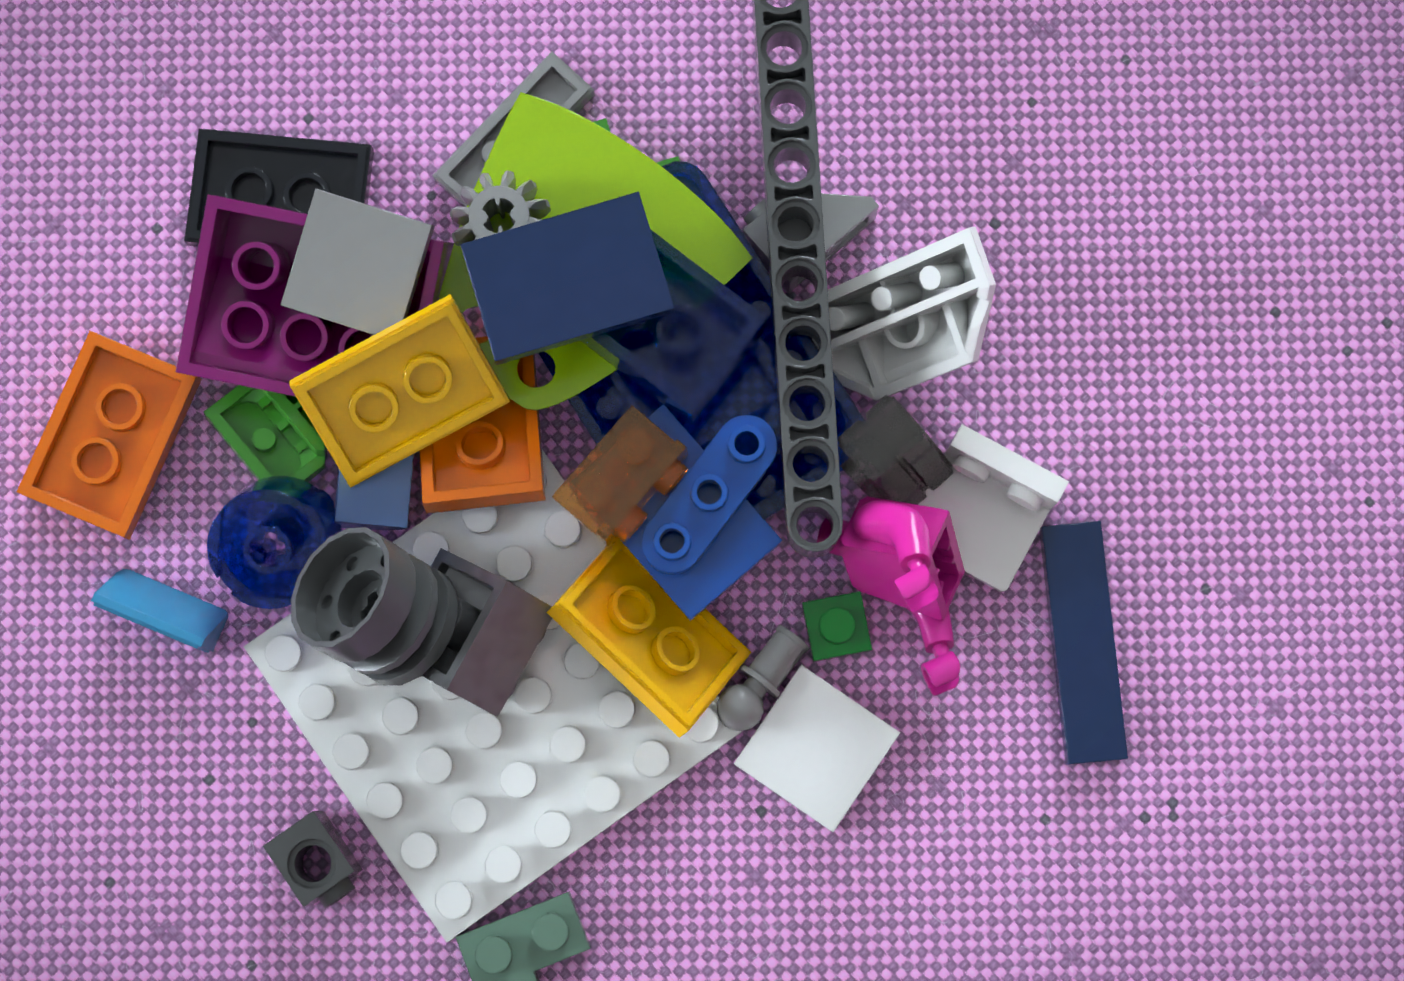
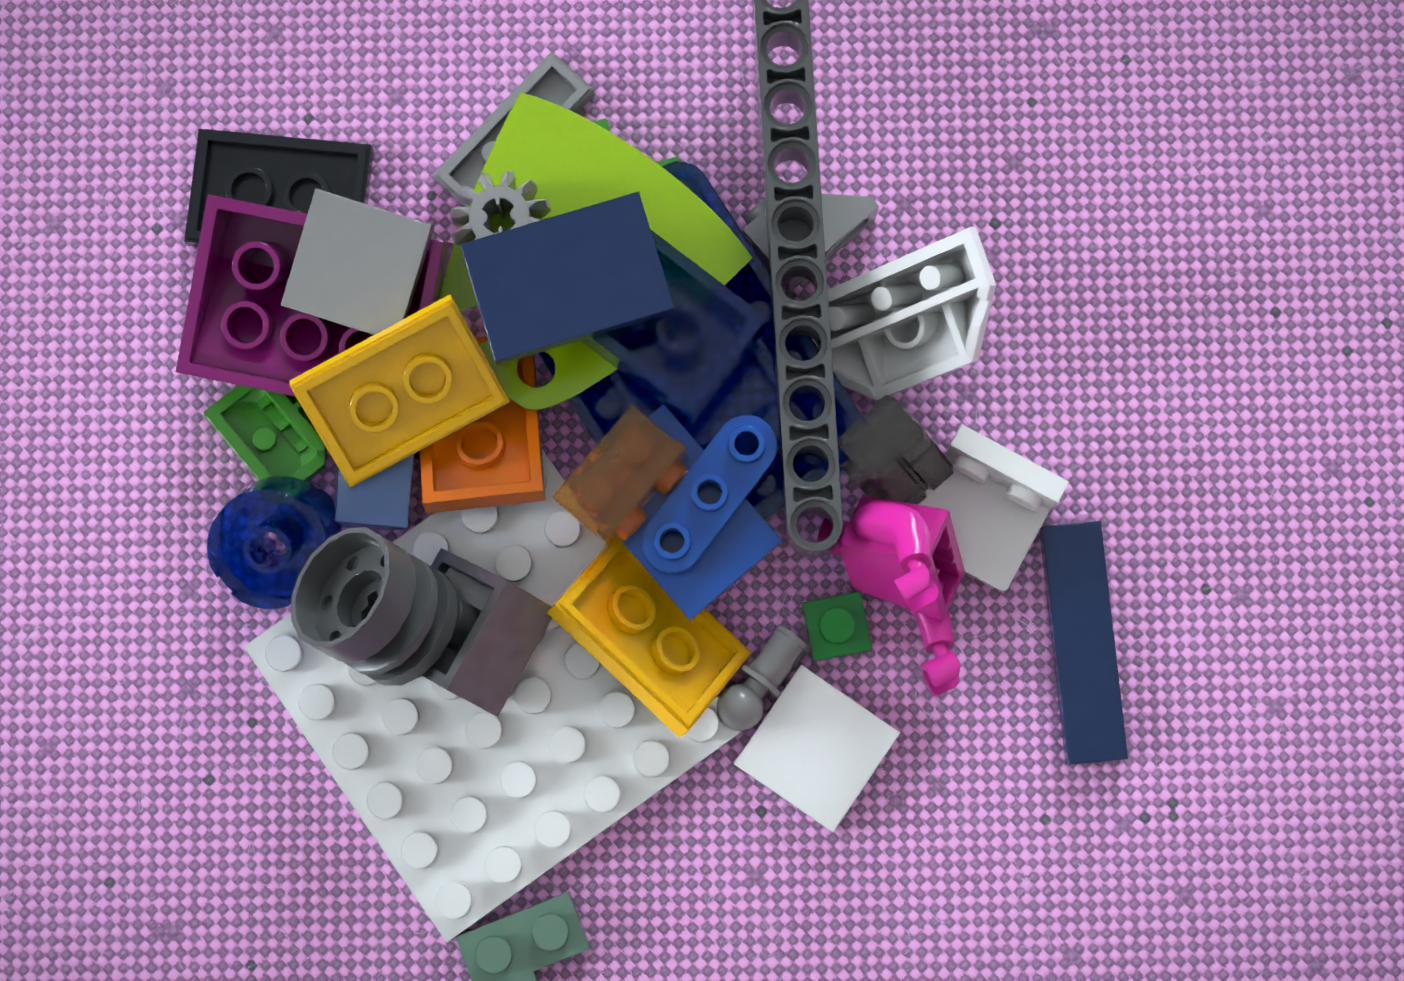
orange plate [16,331,202,540] -> none
dark azure slope [91,569,228,653] -> none
dark grey brick [263,811,363,909] -> none

